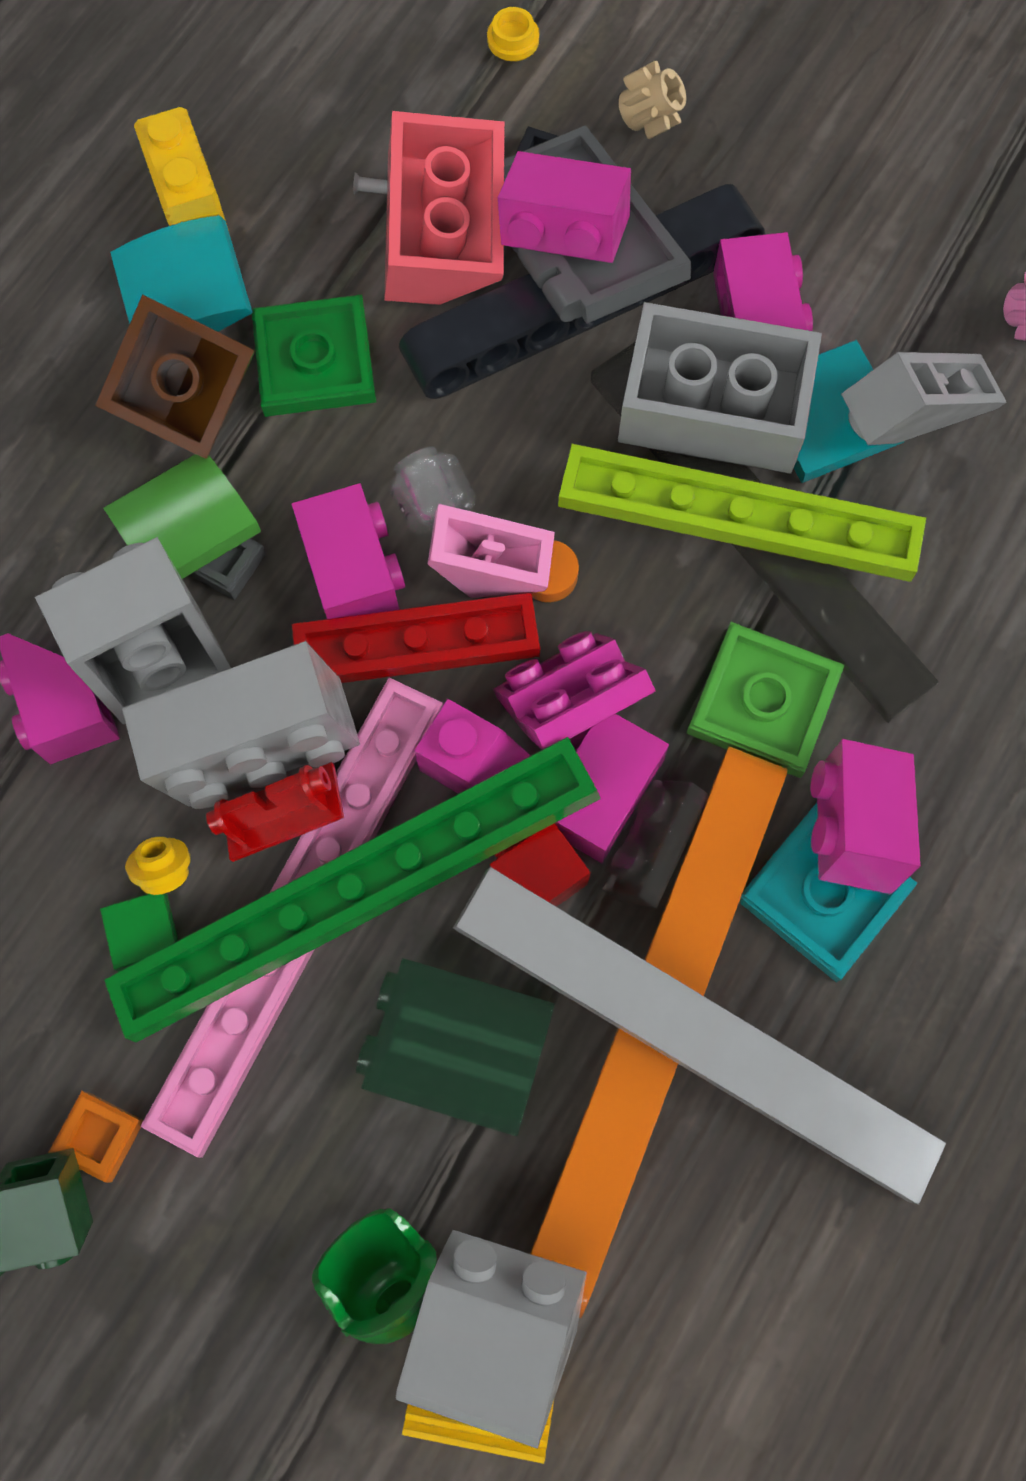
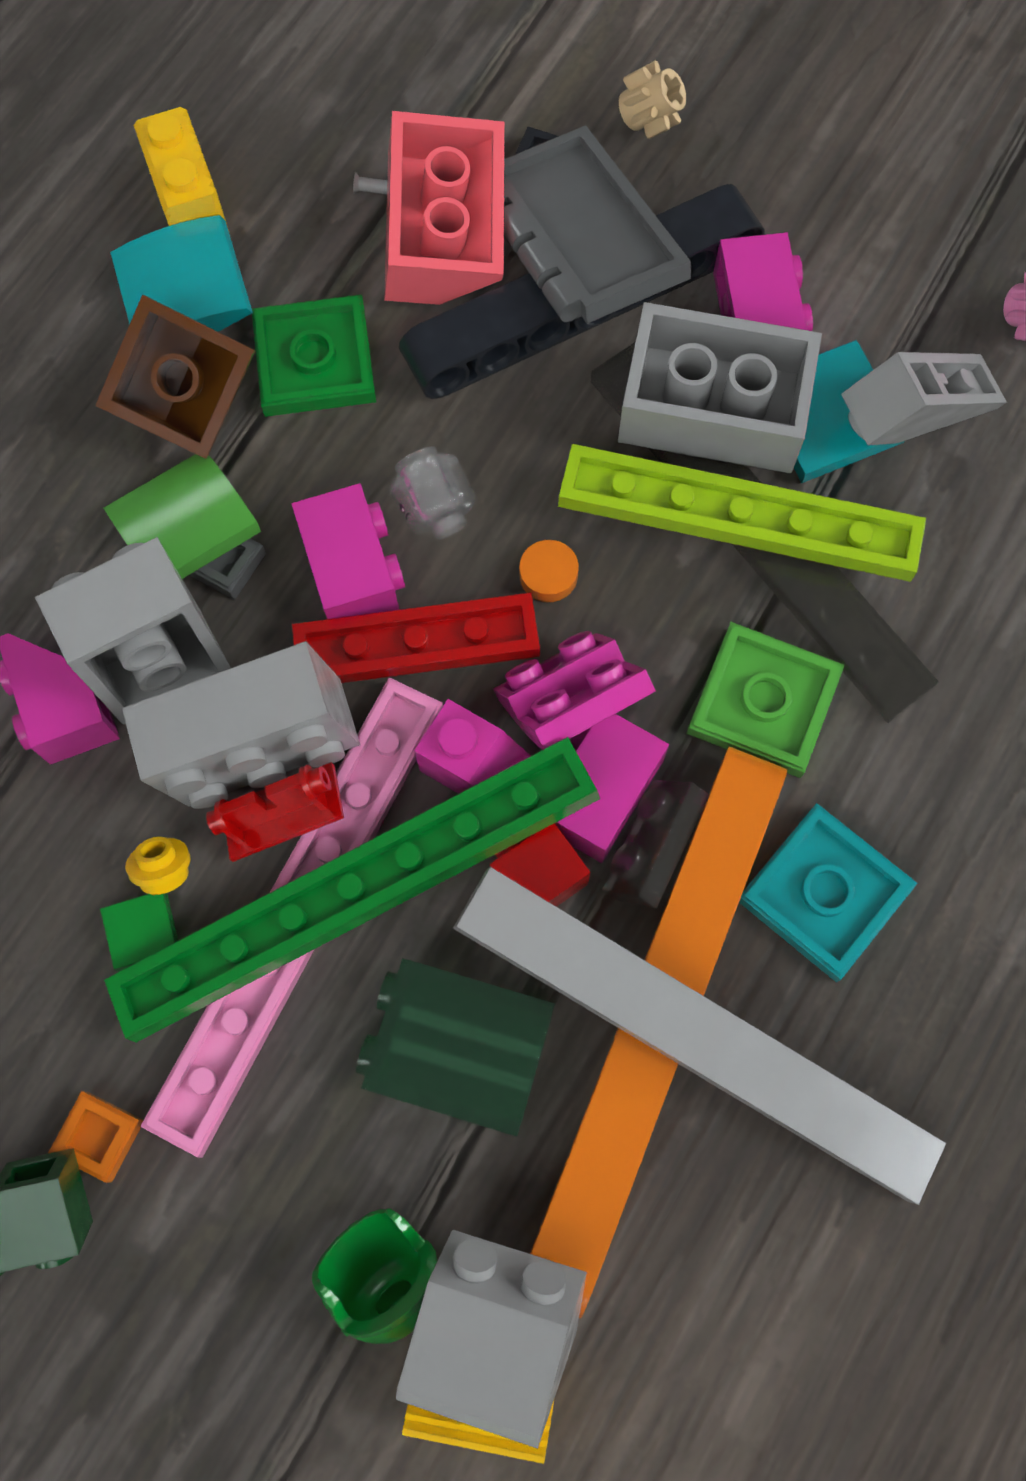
bright pink slope [428,504,555,598] -> none
yellow plate [487,7,539,61] -> none
dark pink brick [497,151,631,263] -> none
dark pink brick [810,739,921,894] -> none

